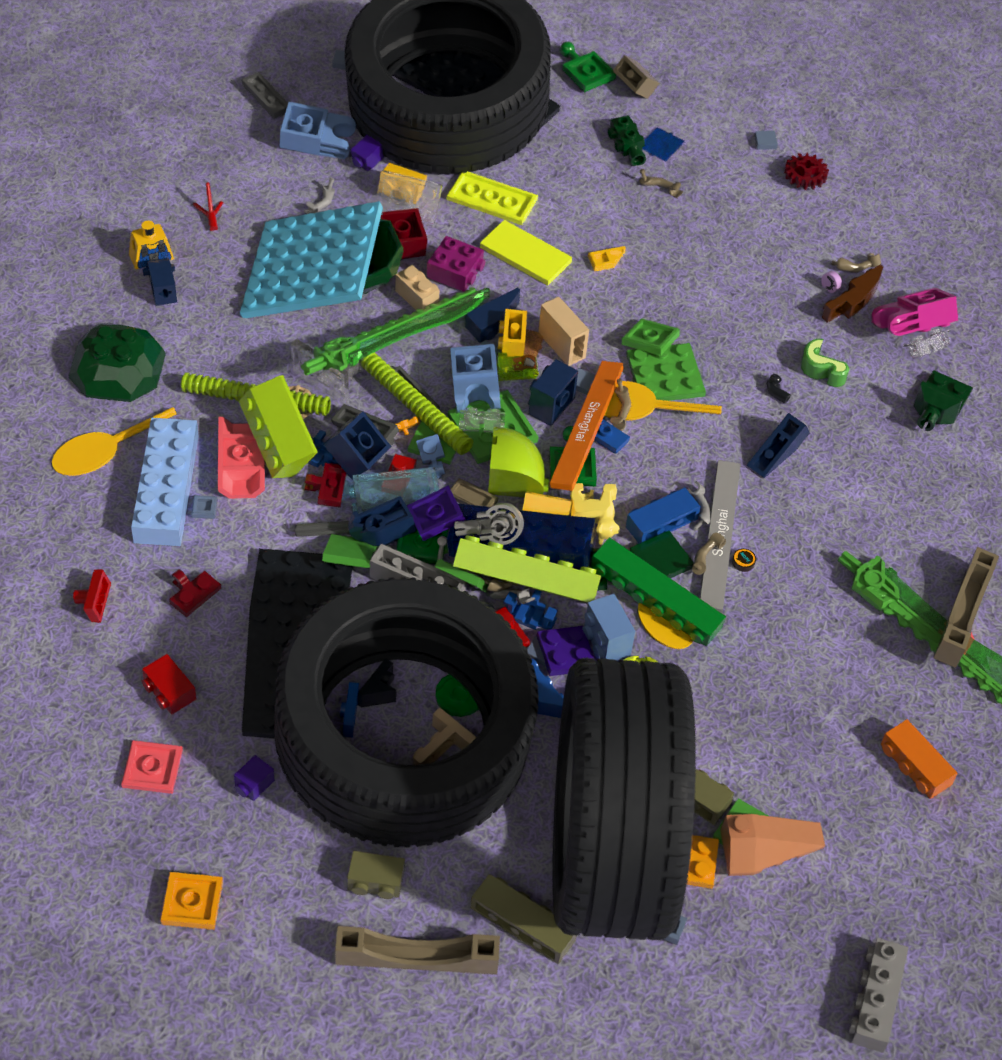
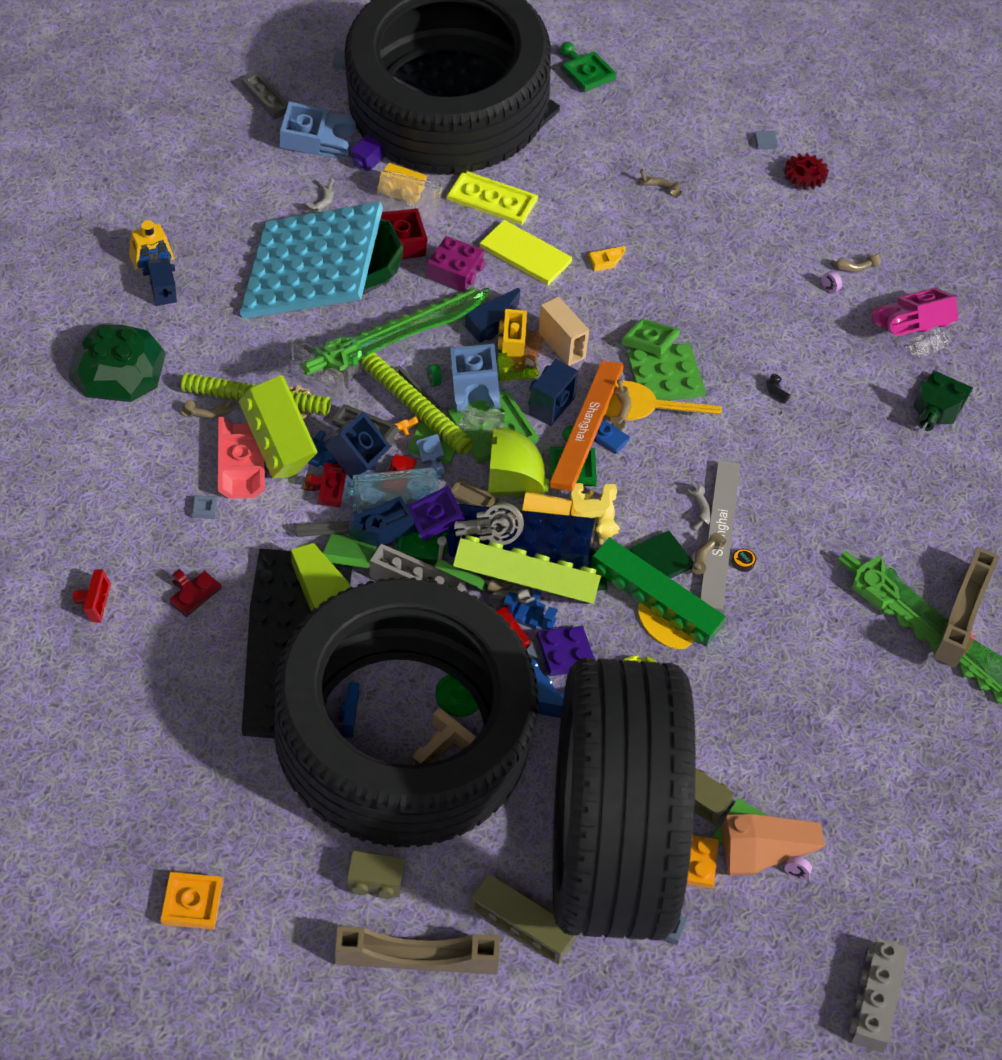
yellow piece [52,407,177,476] -> none
coral tile [121,740,183,794] -> none
light blue brick [131,418,199,546] -> none
red brick [142,654,197,715] -> none
red plant [193,182,223,231] -> none
dark purple brick [234,755,275,801] -> none
black slope [357,659,396,708] -> none
tan brick [395,265,440,310] -> none
sand blue tile [576,368,596,395] -> none
medium blue brick [582,594,635,662] -> none
dark green brick [608,115,646,166] -> none
dark tan brick [613,55,660,98] -> none
blue brick [625,487,701,544] -> none
clear blue piece [642,127,685,161] -> none
dark blue slope [747,413,810,478] -> none
bright green animal [801,338,849,387] -> none
reddish brown slope [822,264,883,323] -> none
orange brick [881,719,958,799] -> none
none -> dark tan piece [181,398,233,419]
none -> lime slope [291,543,352,611]
none -> green tile [427,364,442,387]
none -> lavender tile [784,856,812,880]

